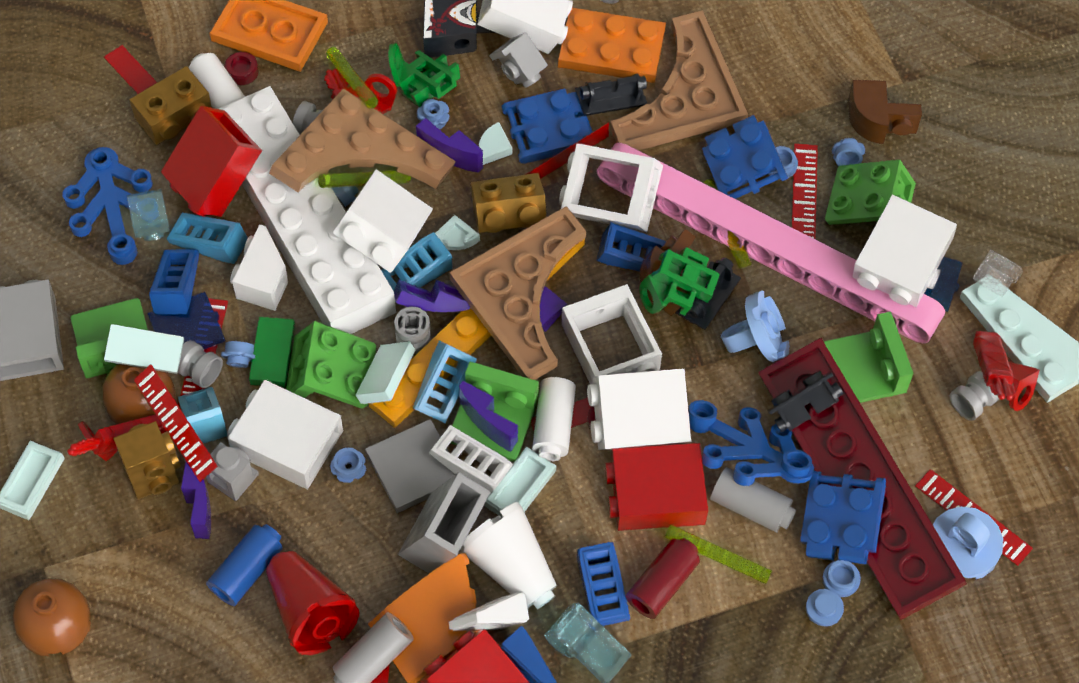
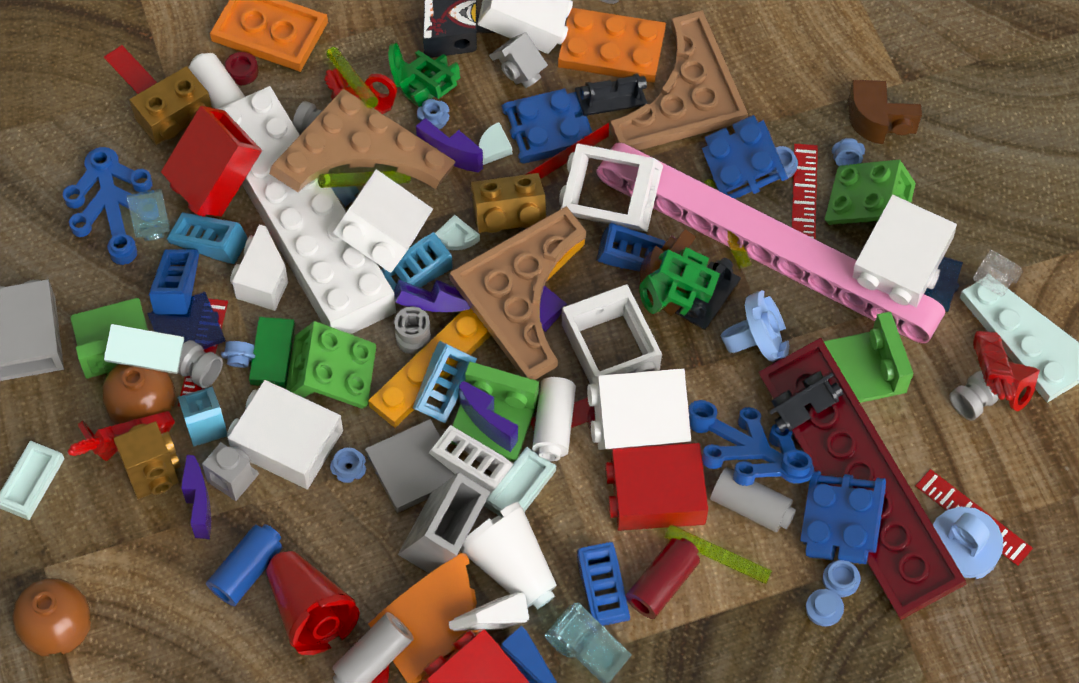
red sticker [134,364,218,482] -> none
light aqua tile [356,341,415,404] -> none

